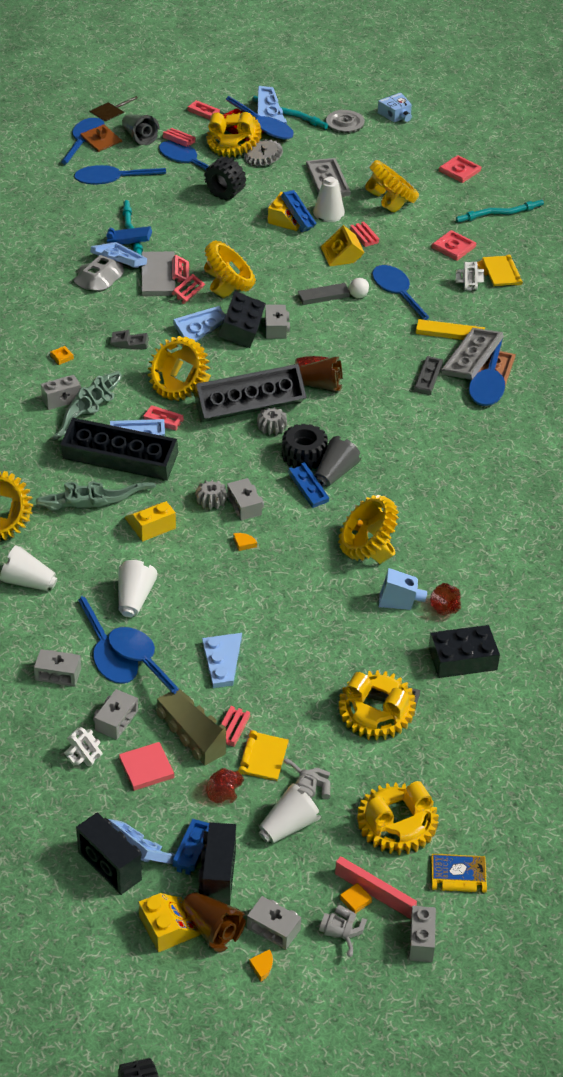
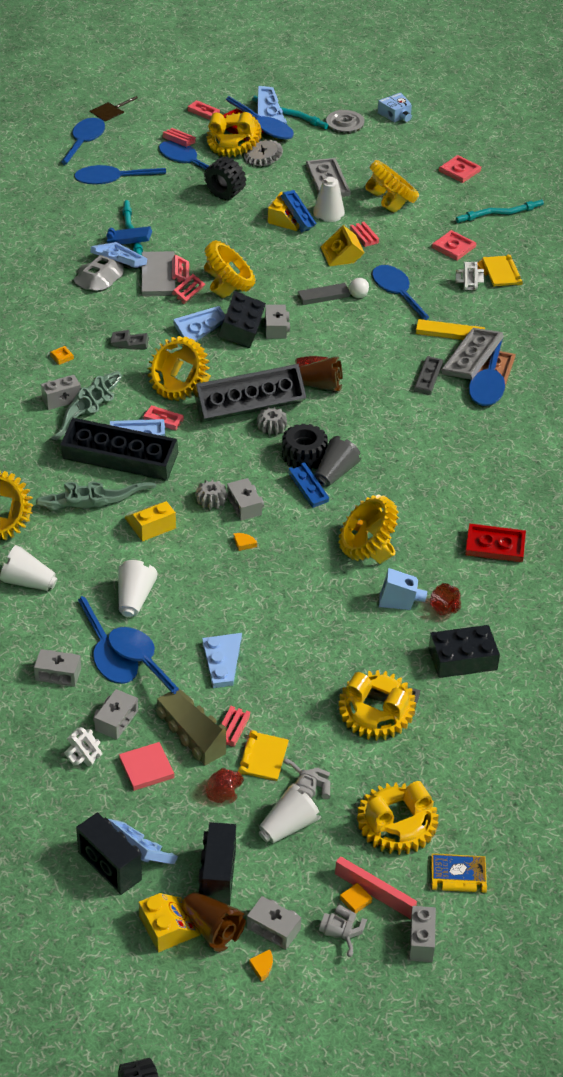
dark orange piece [80,124,122,152] -> none
dark grey cone [122,114,160,145] -> none
blue hinge [173,819,209,875] -> none
none -> red plate [465,523,526,562]

